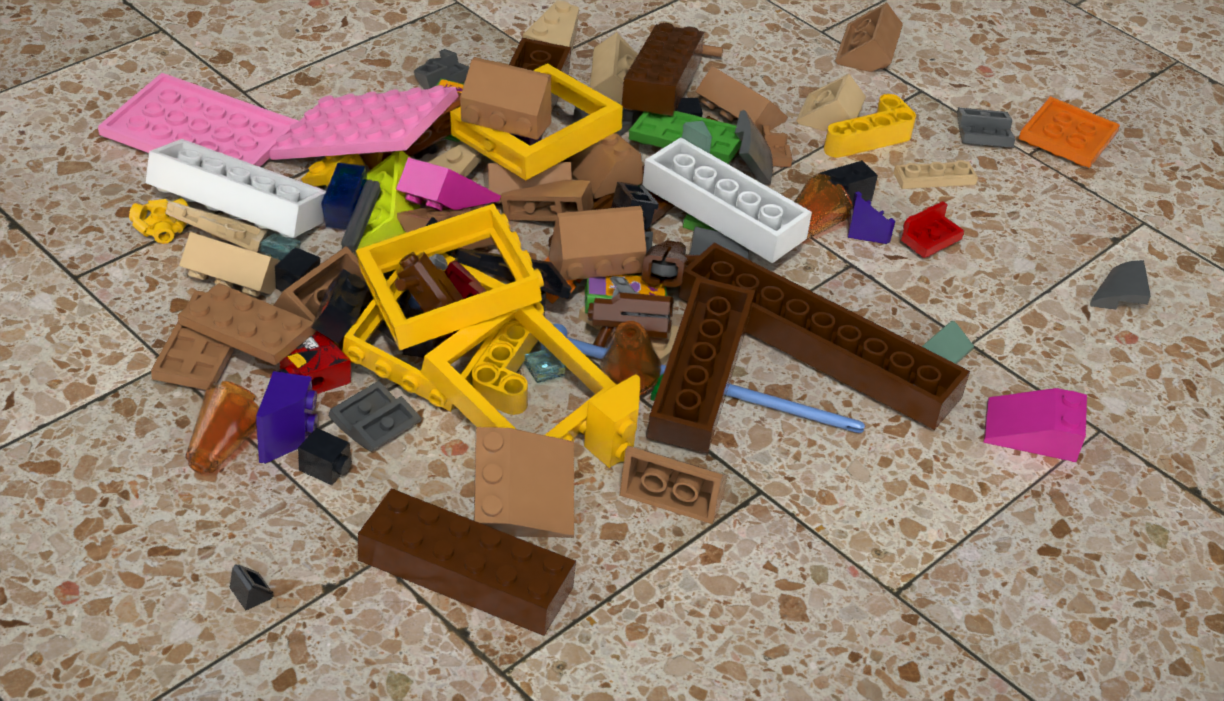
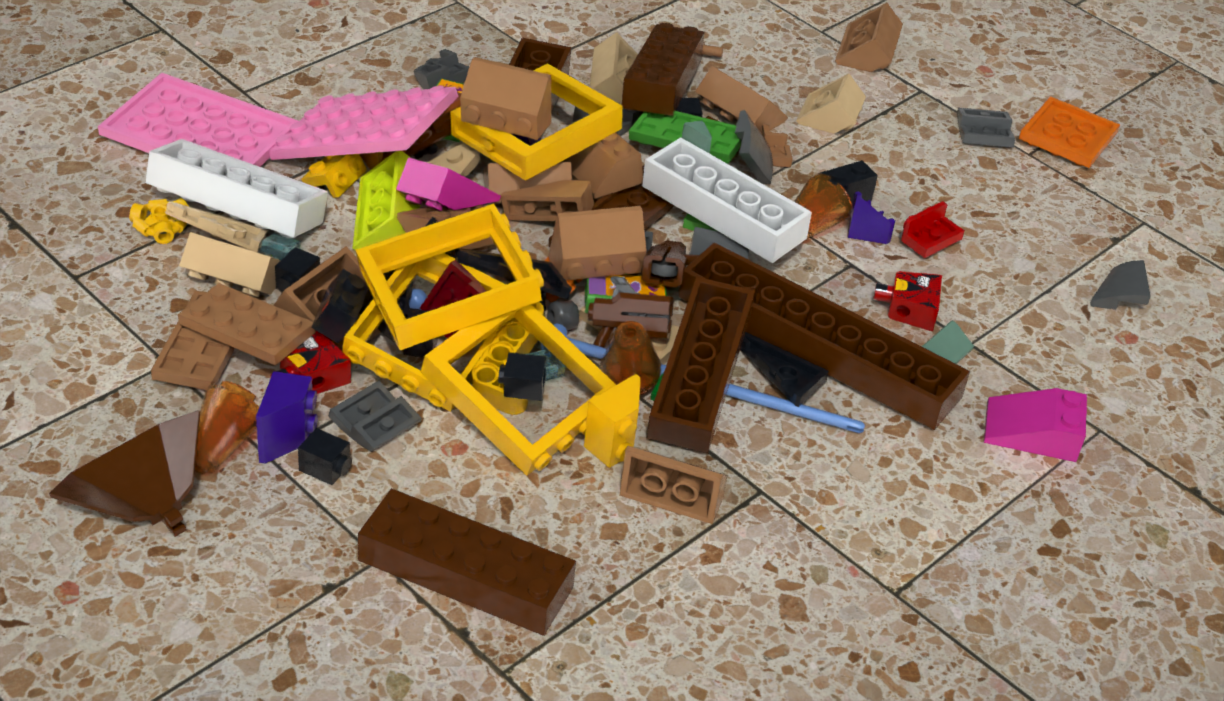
black slope [229,564,274,611] -> none
clear blue brick [321,163,368,230] -> none
dark grey axle [341,180,381,253] -> none
reddish brown piece [395,252,464,339] -> none
medium nougat slope [474,427,574,538] -> none
tan wedge [523,0,579,51] -> none
black hinge [611,182,659,230] -> none
yellow beam [823,94,916,158] -> none
tan tile [894,160,978,189] -> none
none -> reddish brown panel [49,410,200,537]
none -> black brick [498,352,546,401]
none -> dark grey piece [547,300,579,330]
none -> black wing [741,332,829,407]
none -> red torso [873,271,942,331]

